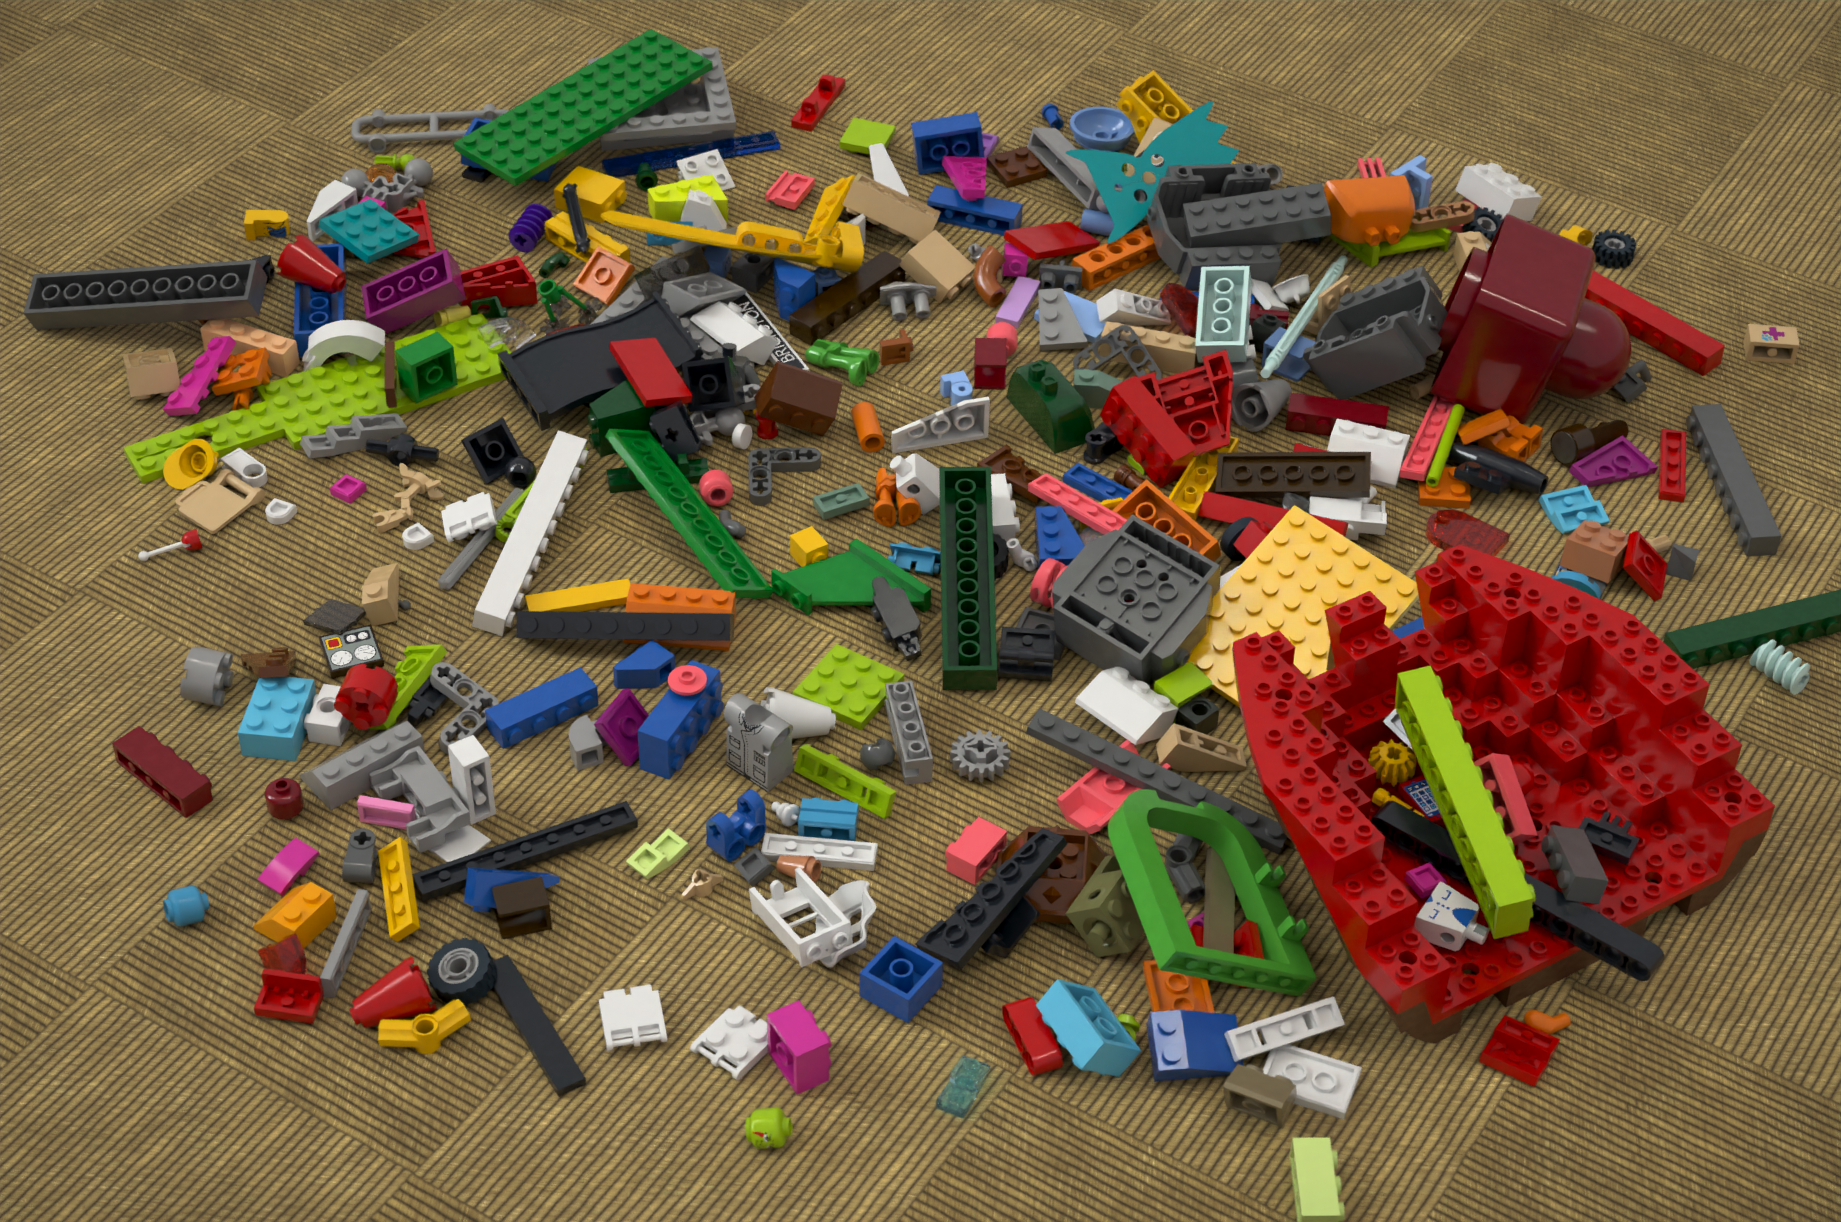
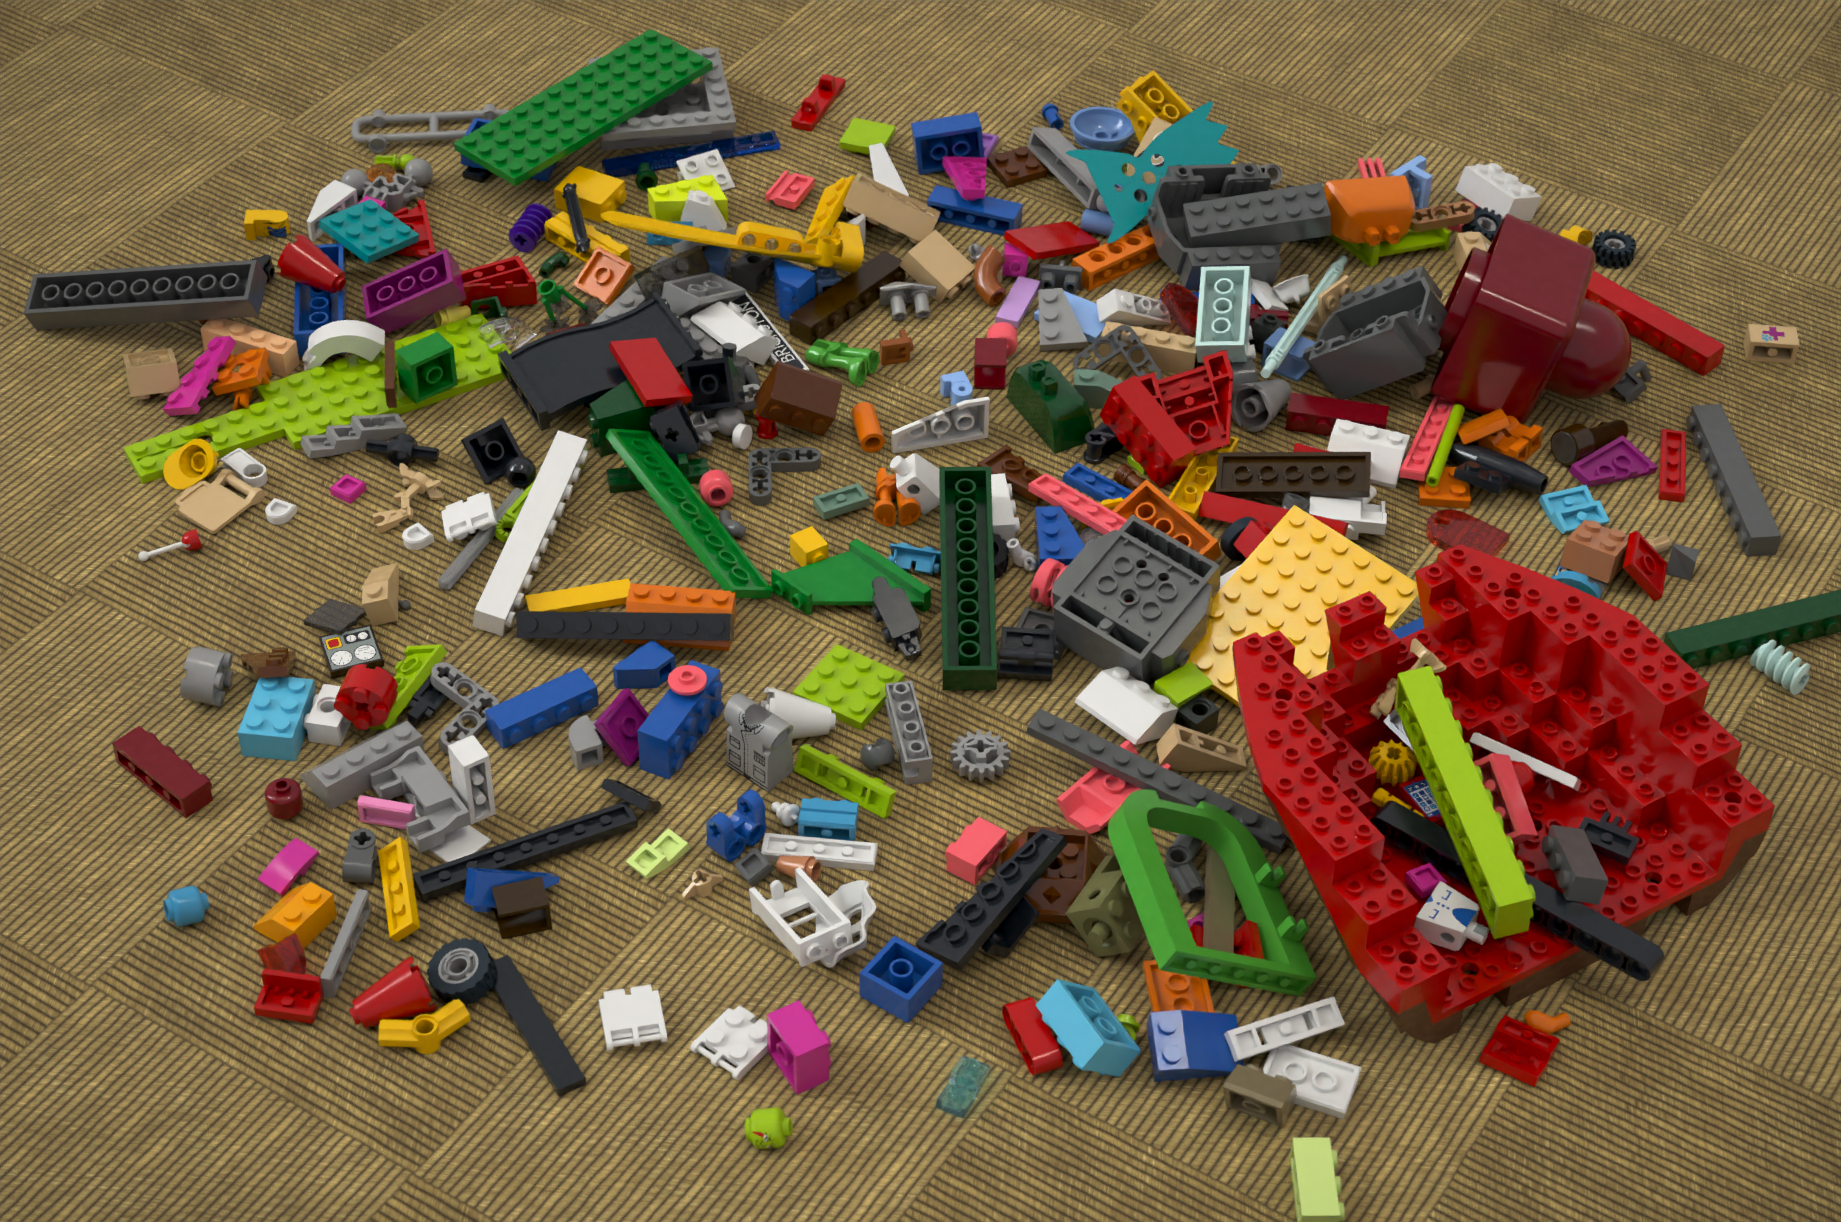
none -> black tile [600,778,662,813]
none -> tan piece [1369,638,1446,719]
none -> white tile [1470,732,1582,791]

